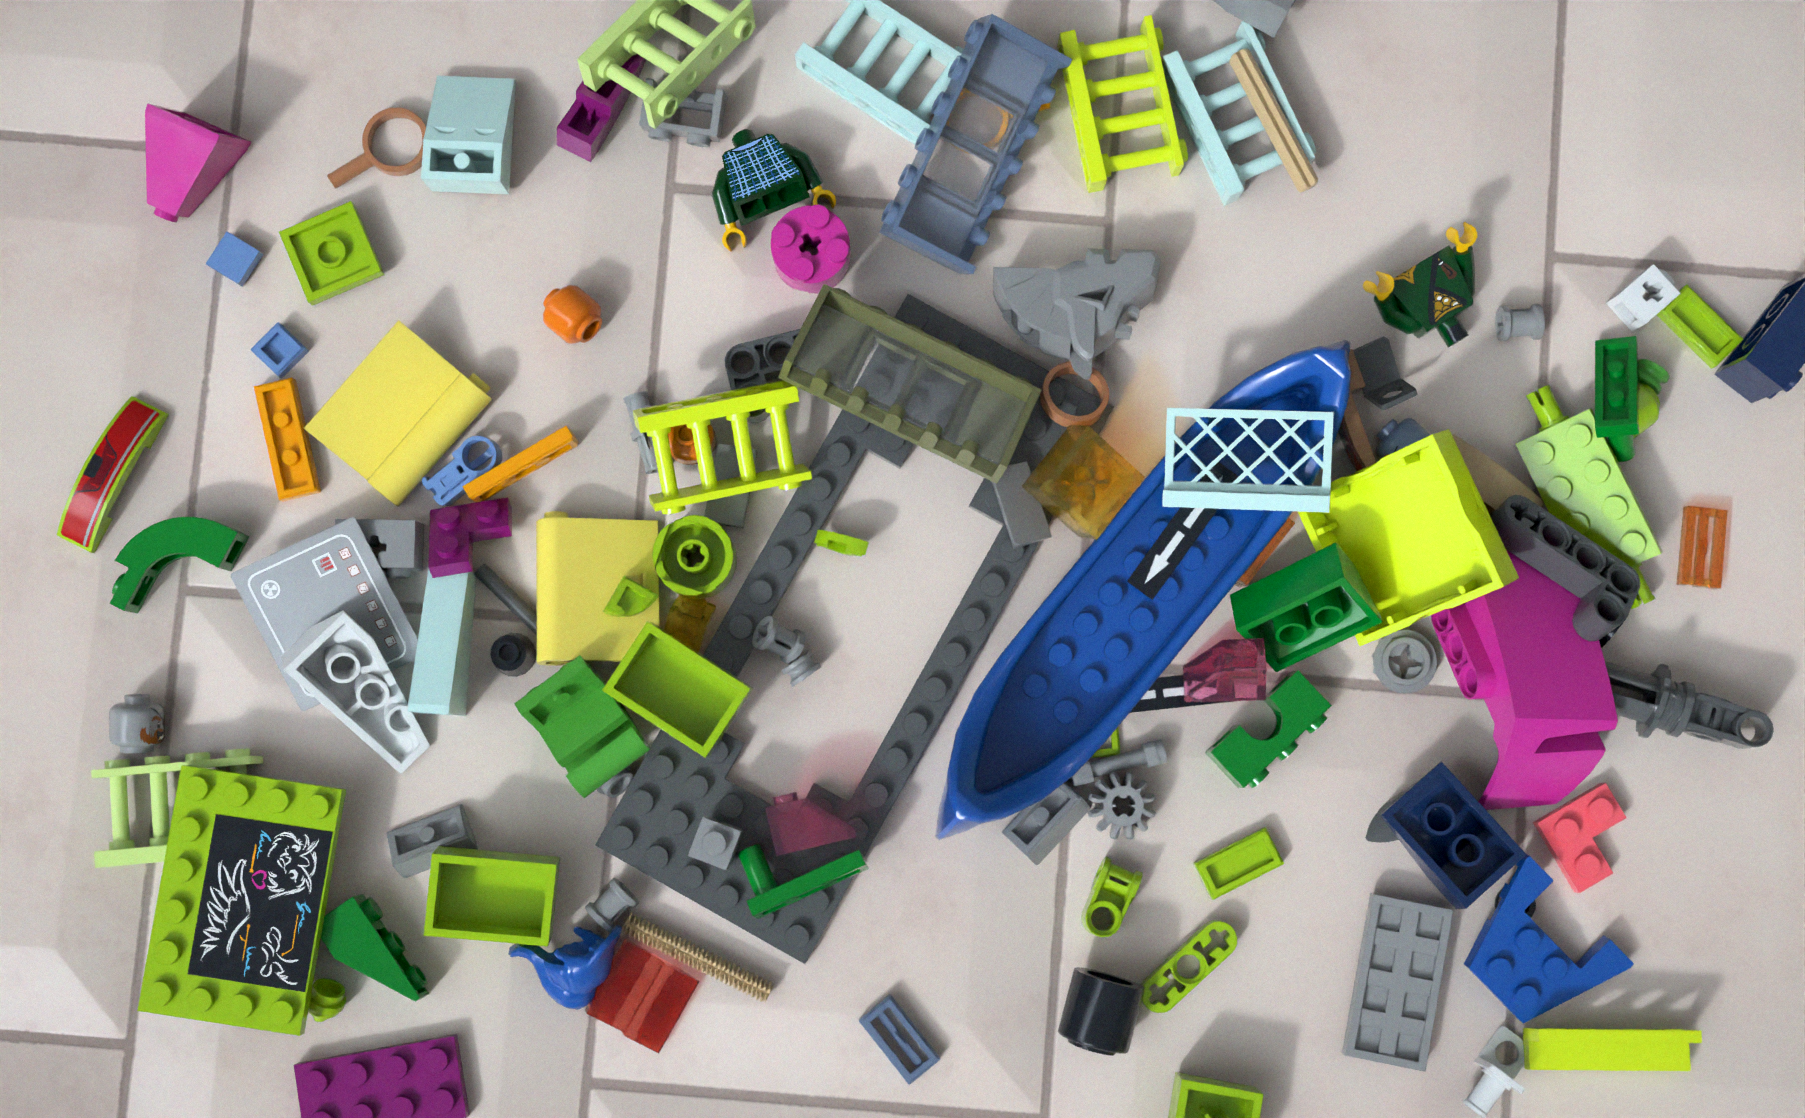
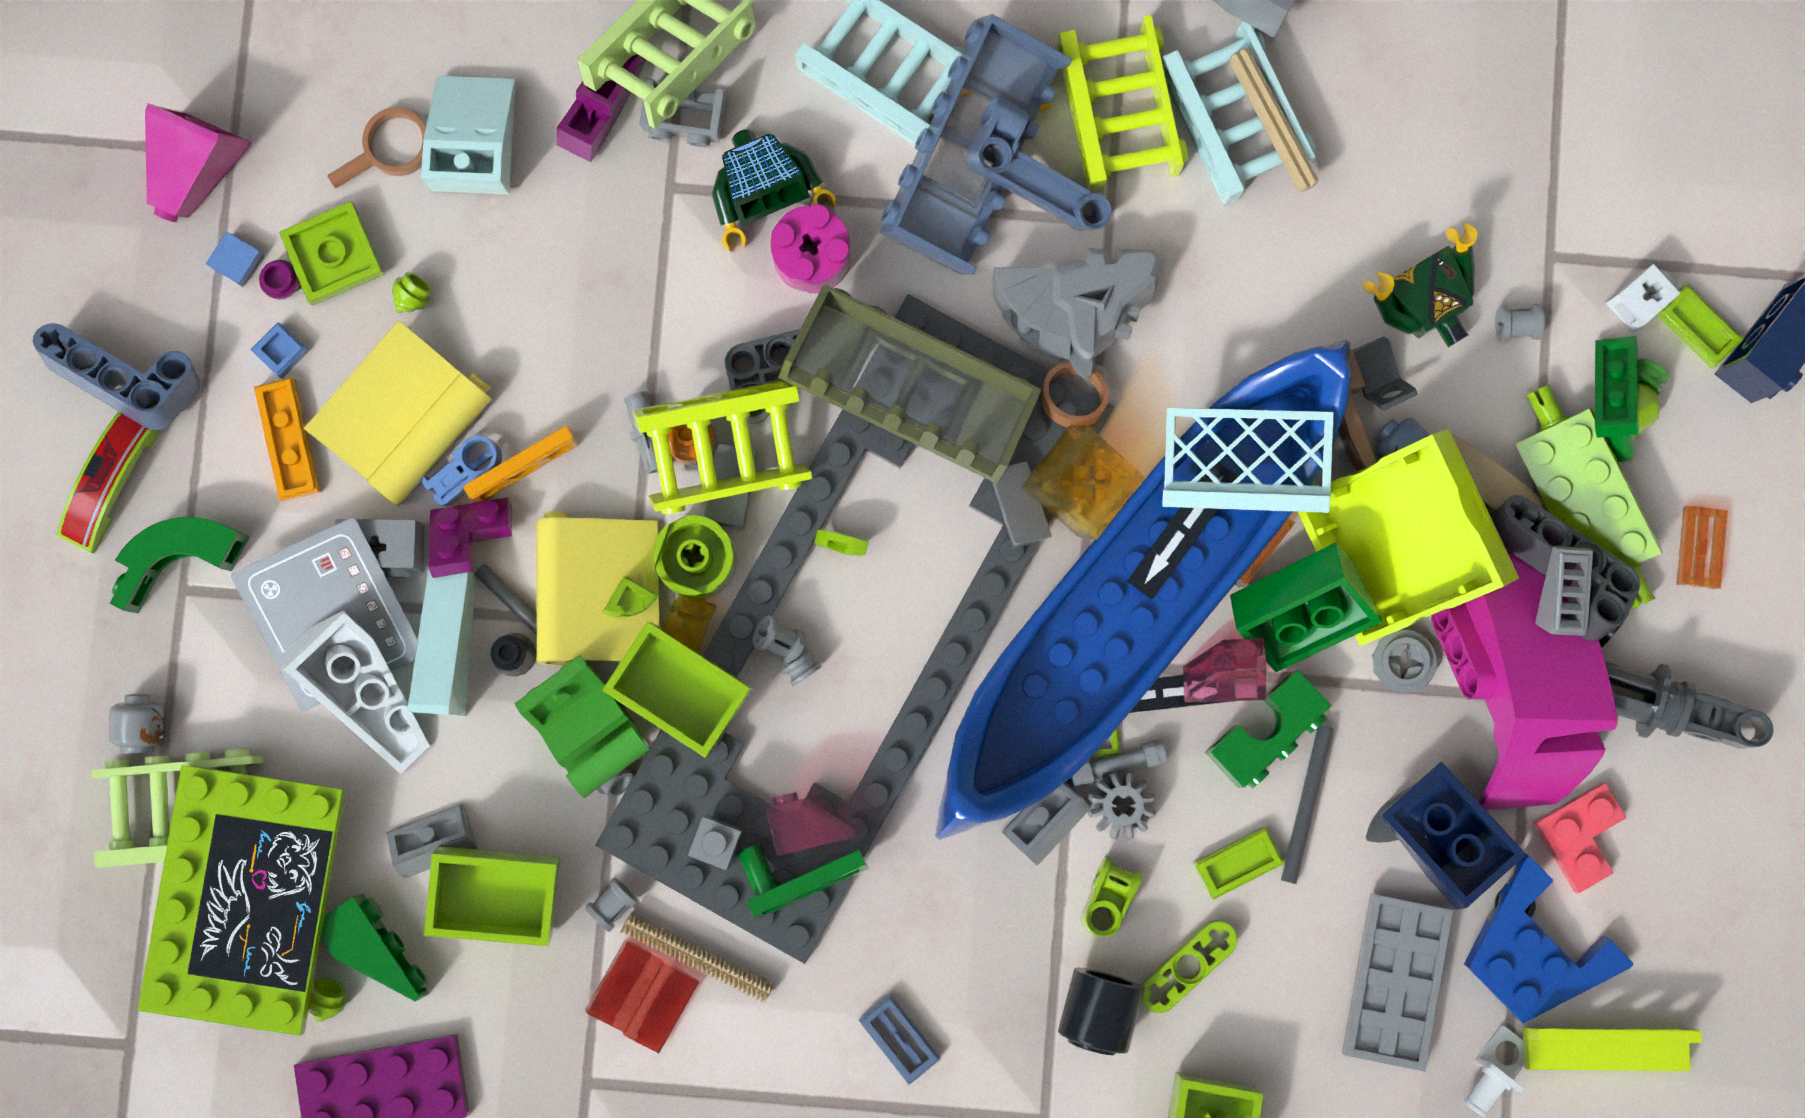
blue piece [508,925,622,1010] -> none
orange head [543,285,602,344] -> none
none -> sand blue beam [32,323,200,430]
none -> magenta plate [259,260,300,300]
none -> lime plate [392,272,432,313]
none -> sand blue piece [966,95,1112,231]
none -> dark grey bar [1281,725,1334,884]
none -> light grey slope [1535,546,1593,636]

